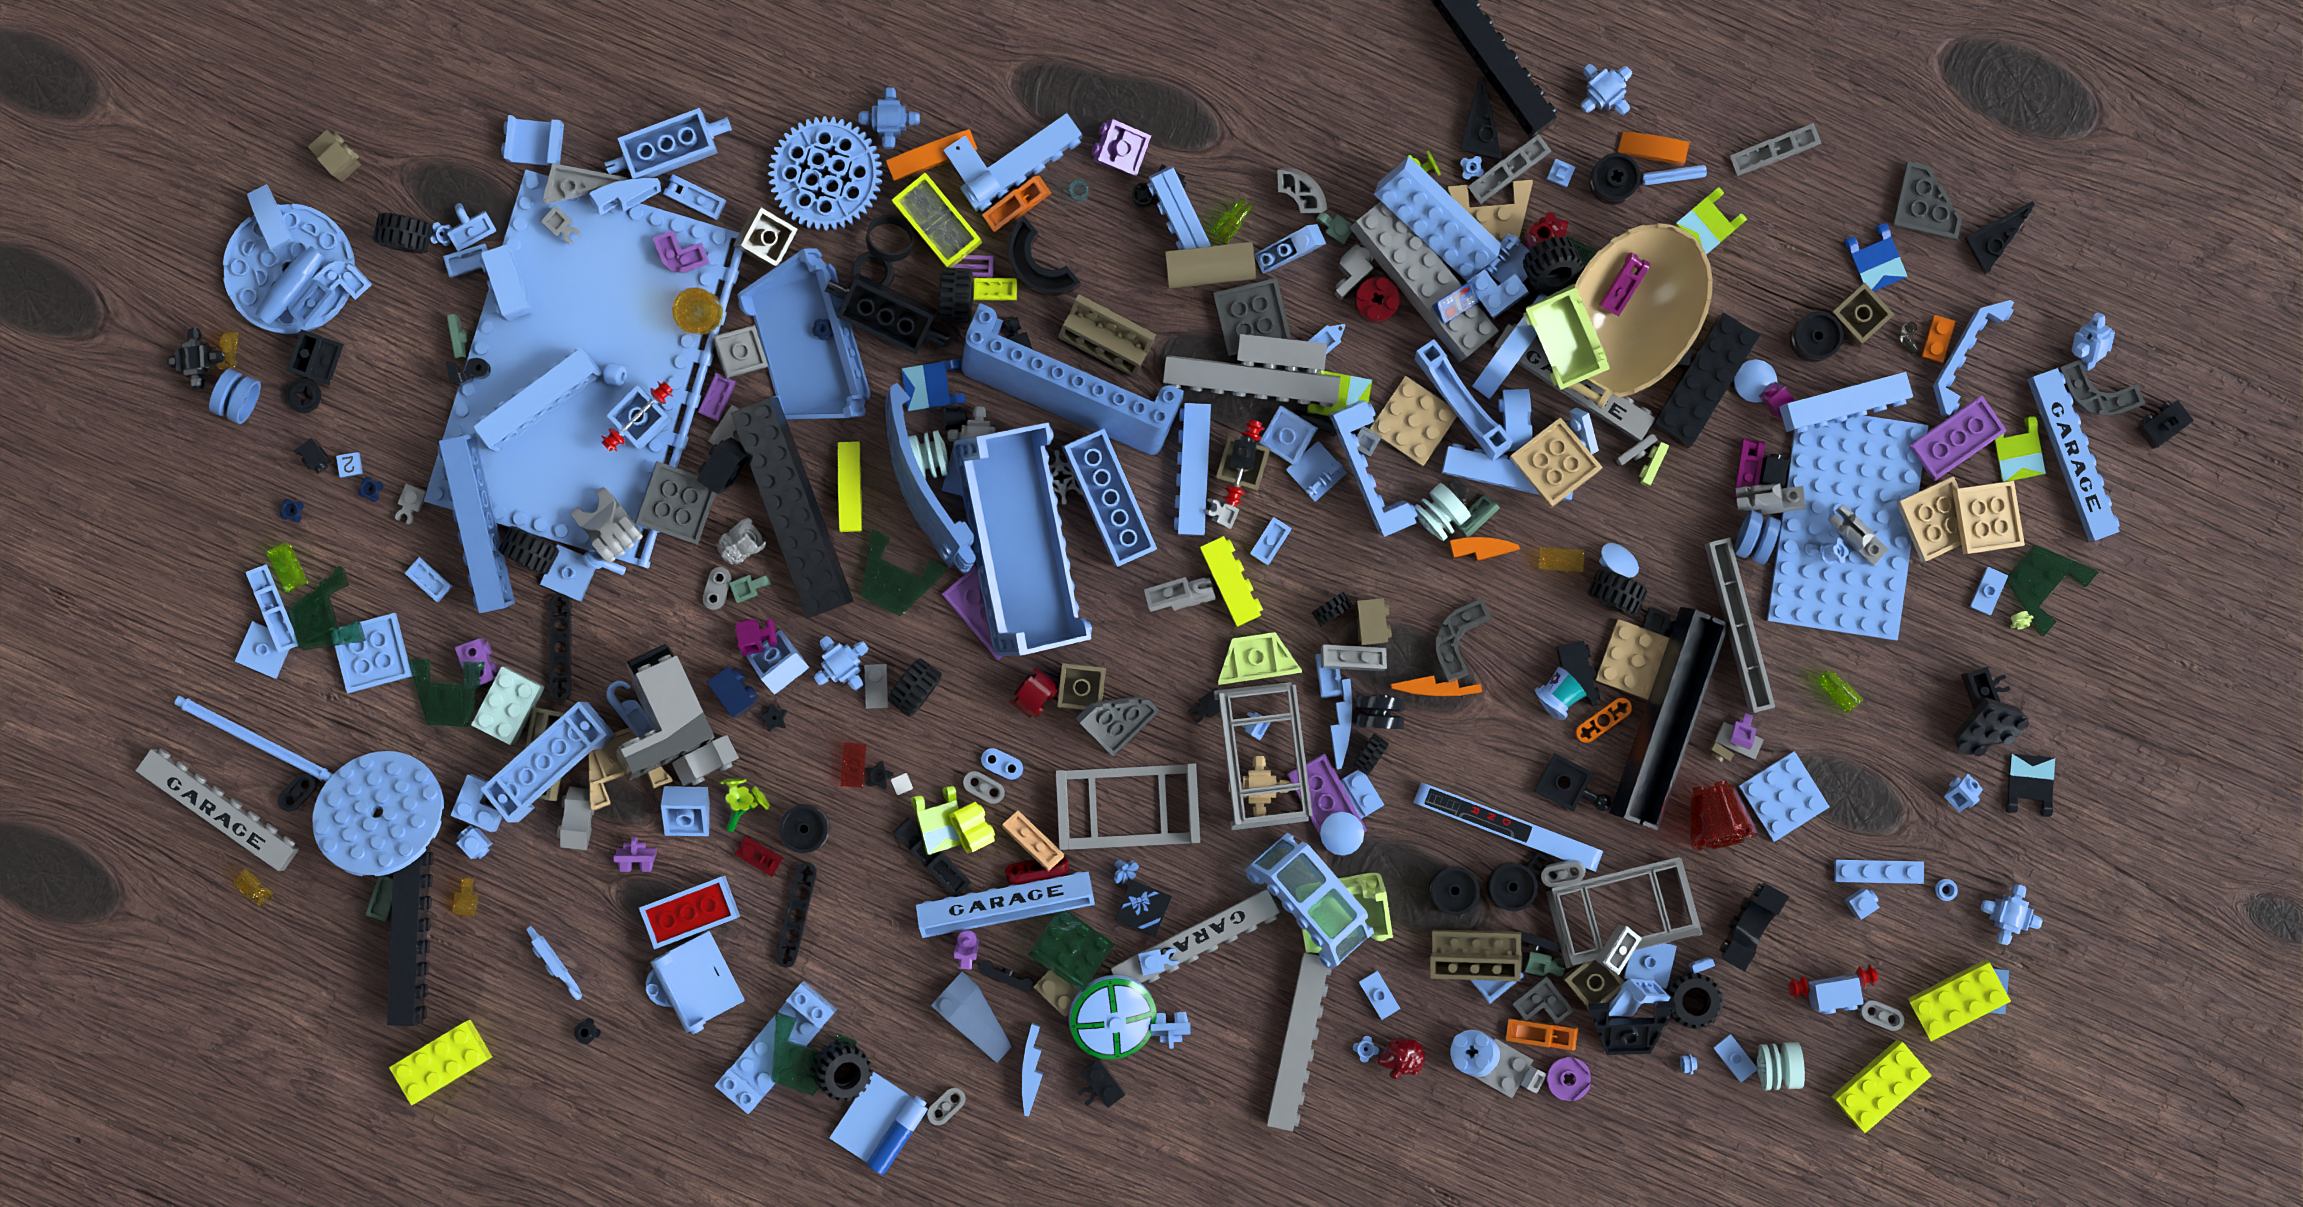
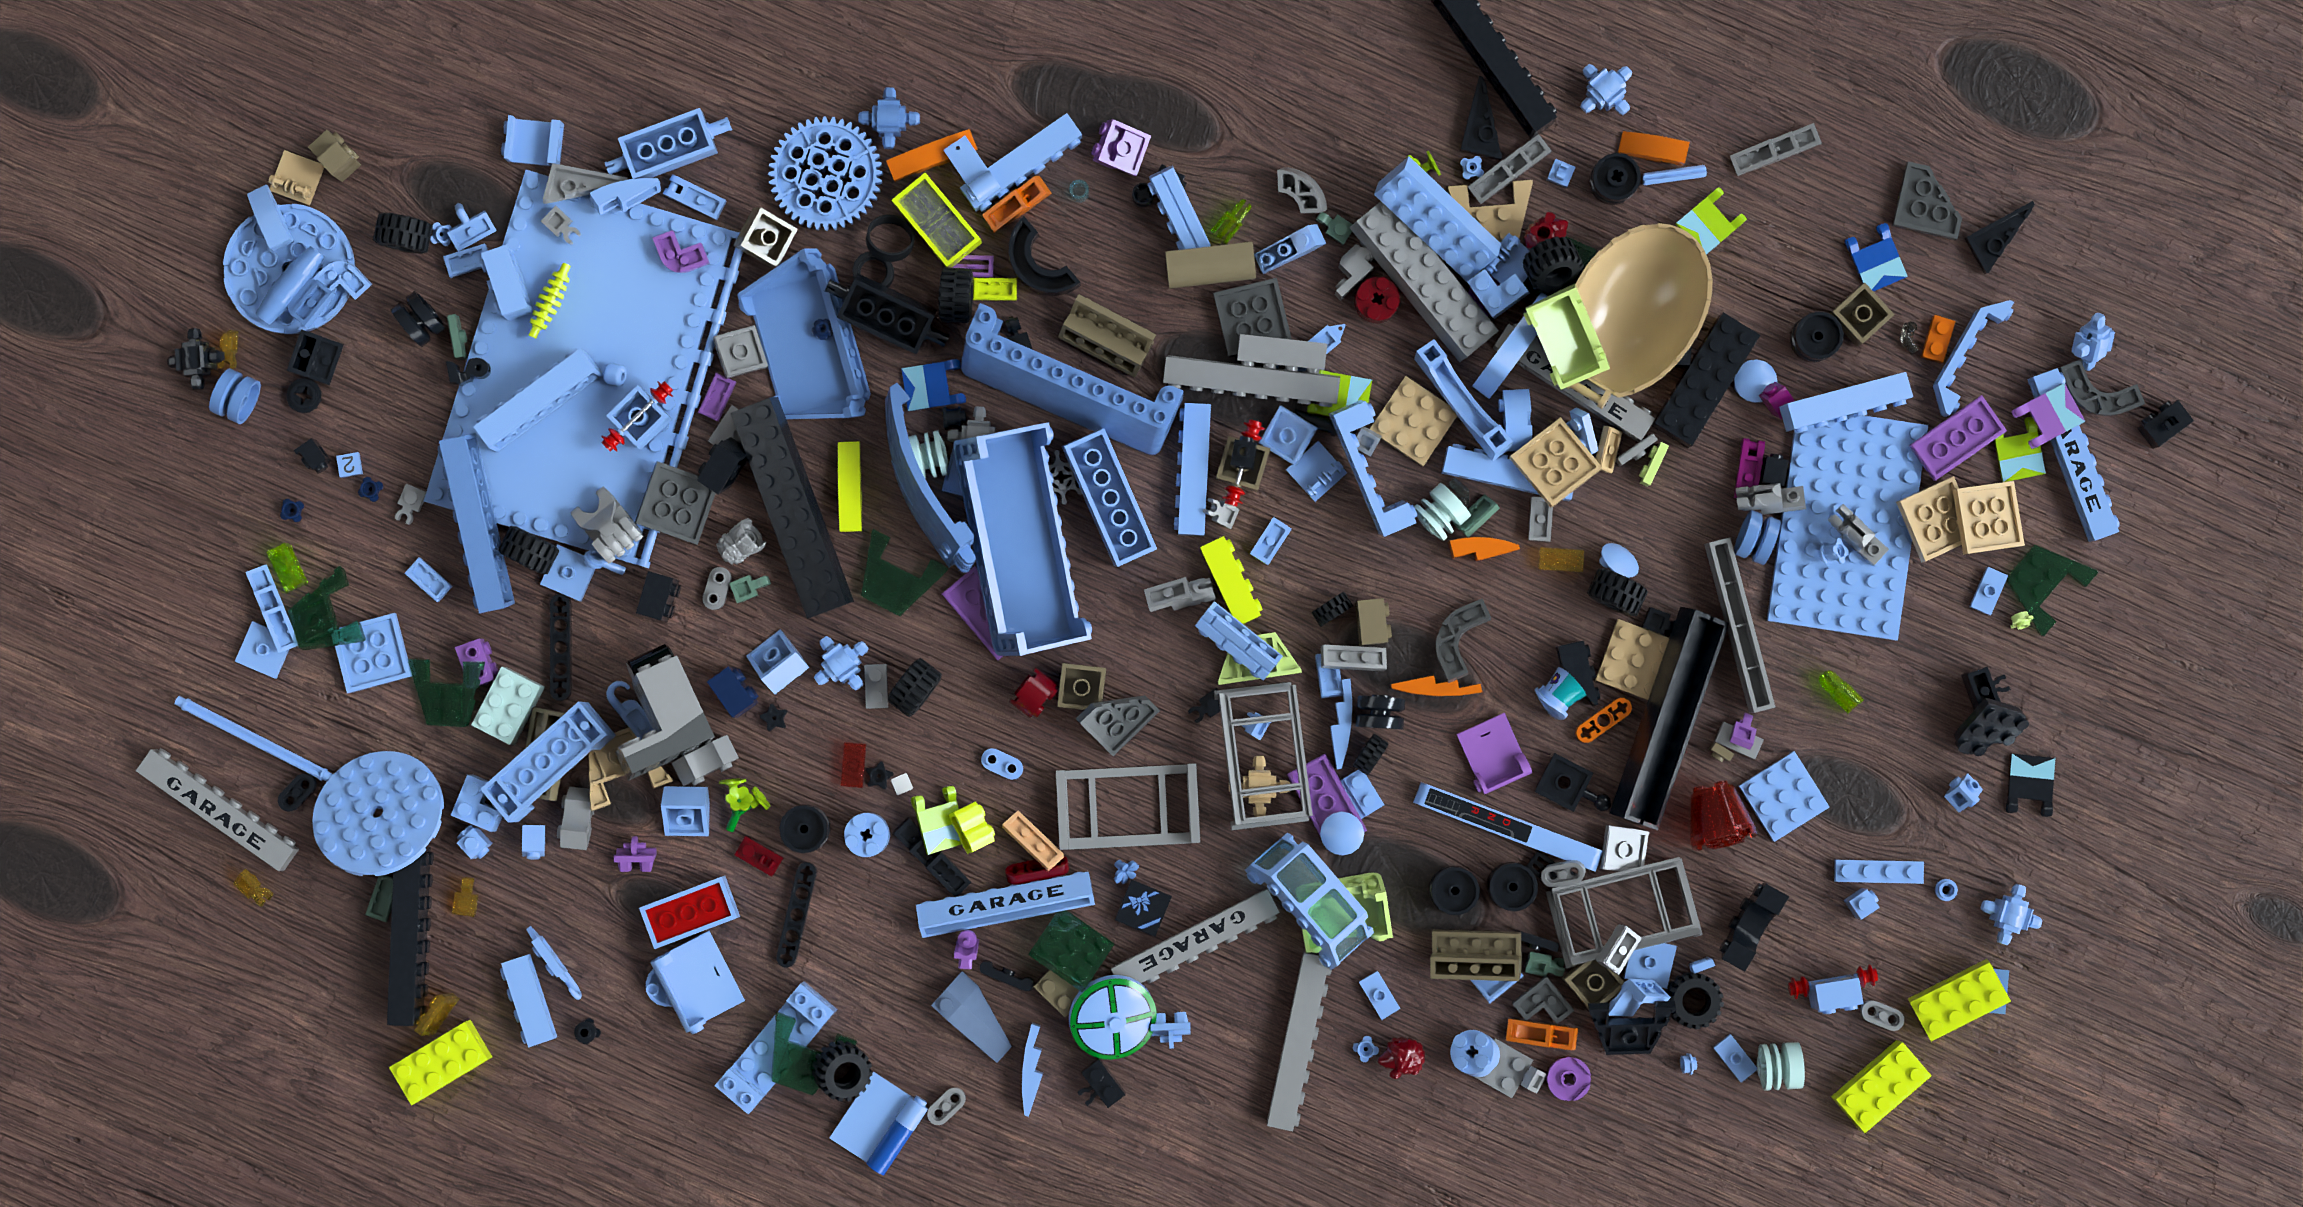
clear yellow wheel [672,287,723,335] -> none
magenta brick [735,619,777,656] -> none
light grey plate [963,771,1005,804] -> none
light blue plate [1138,948,1179,976] -> none
slope [1432,281,1479,324] -> none
magenta plate [1599,252,1650,317] -> none
none -> tan hinge [268,150,325,206]
none -> black wheel [391,291,446,347]
none -> clear yellow plate [414,993,460,1036]
none -> light blue brick [500,954,557,1047]
none -> light blue brick [522,825,545,860]
none -> neon yellow piece [528,263,571,339]
none -> black brick [636,571,681,622]
none -> light blue brick [844,812,890,857]
none -> light blue brick [1195,601,1283,681]
none -> medium lavender door [1456,713,1532,795]
none -> light grey plate [1528,497,1553,542]
none -> tan plate [1596,426,1622,474]
none -> plate [1600,825,1649,871]
none -> medium lavender flag [2011,383,2085,449]

